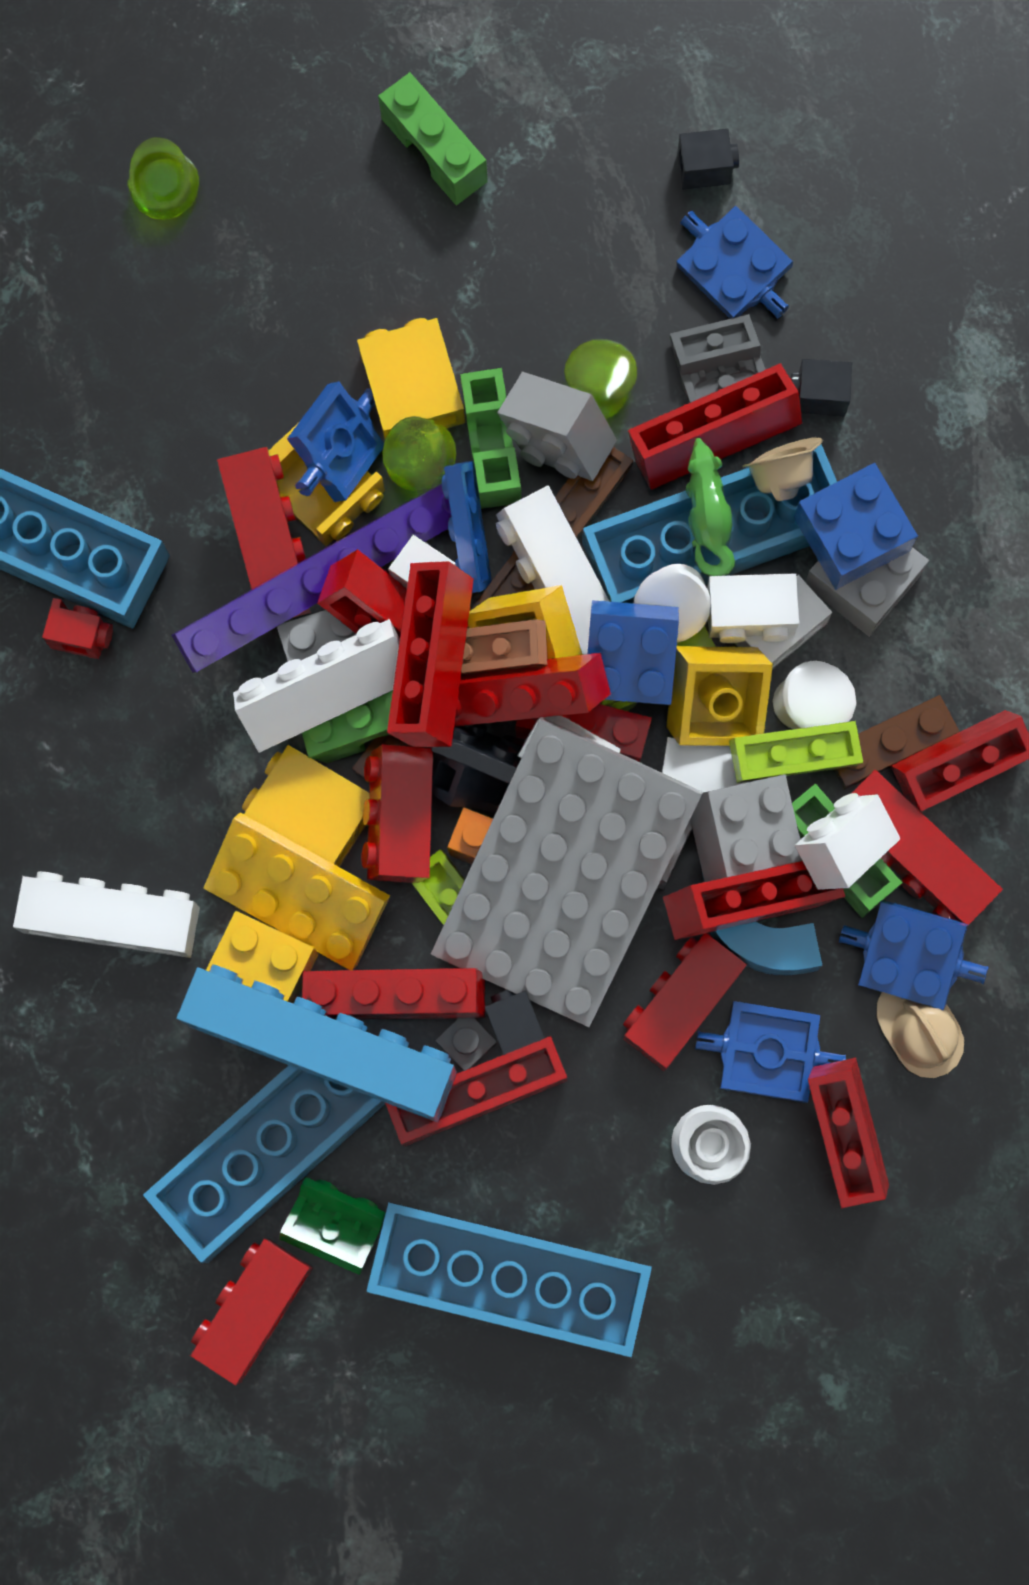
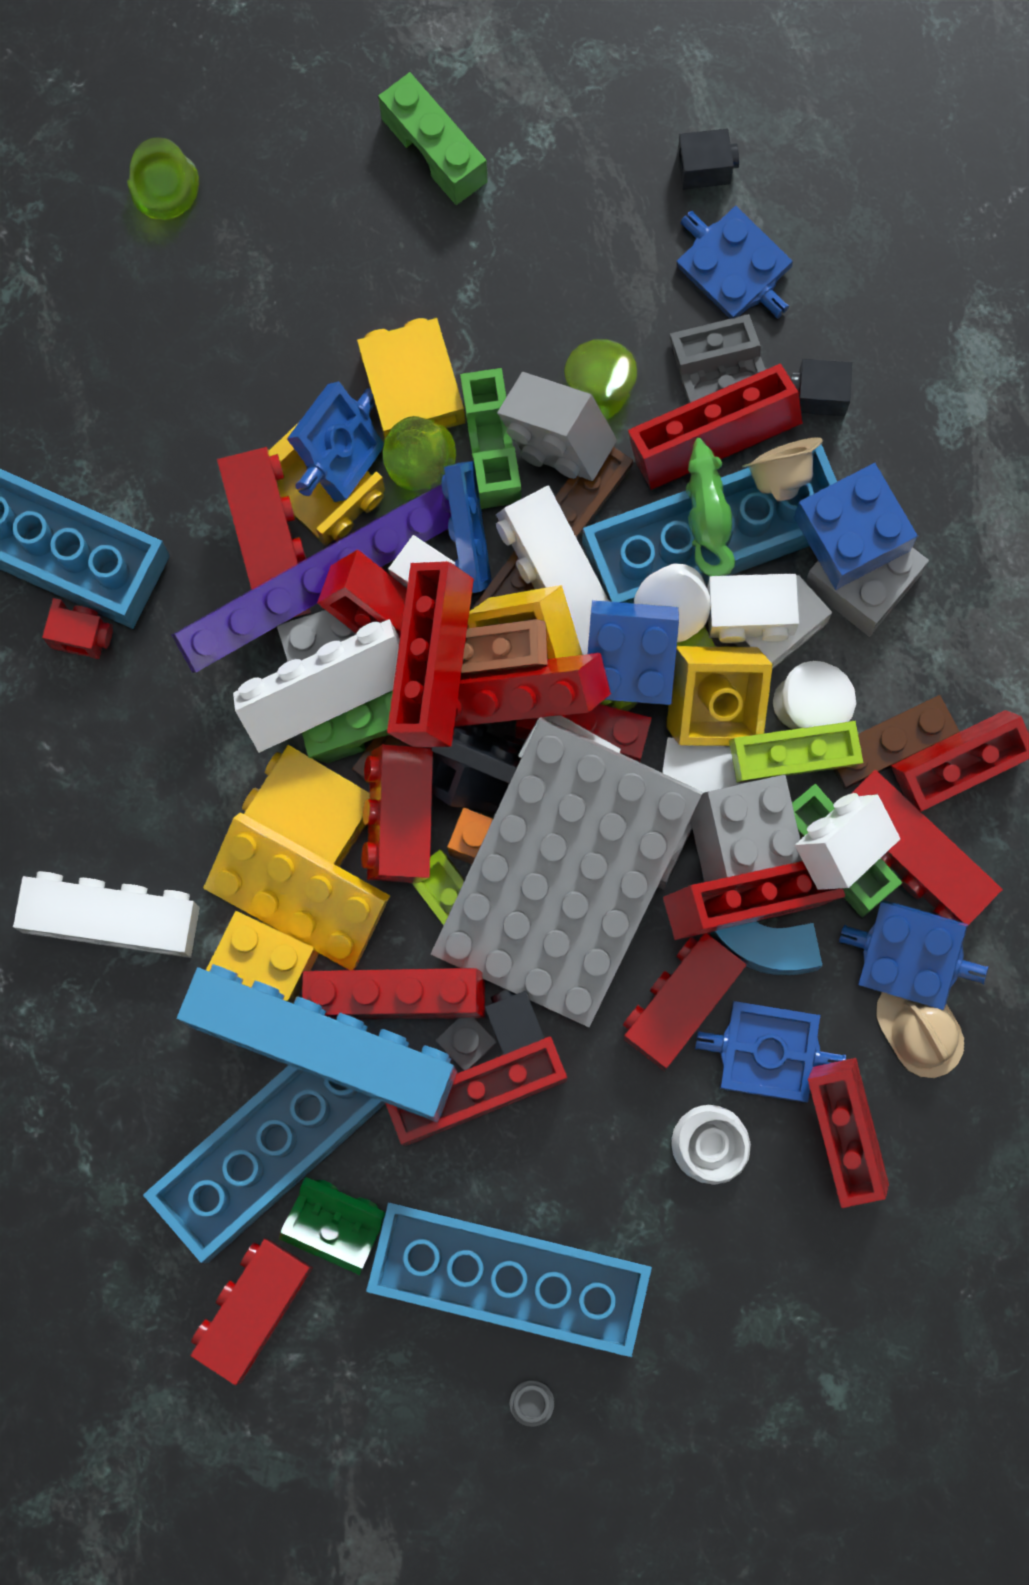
none -> dark grey plate [510,1380,554,1427]

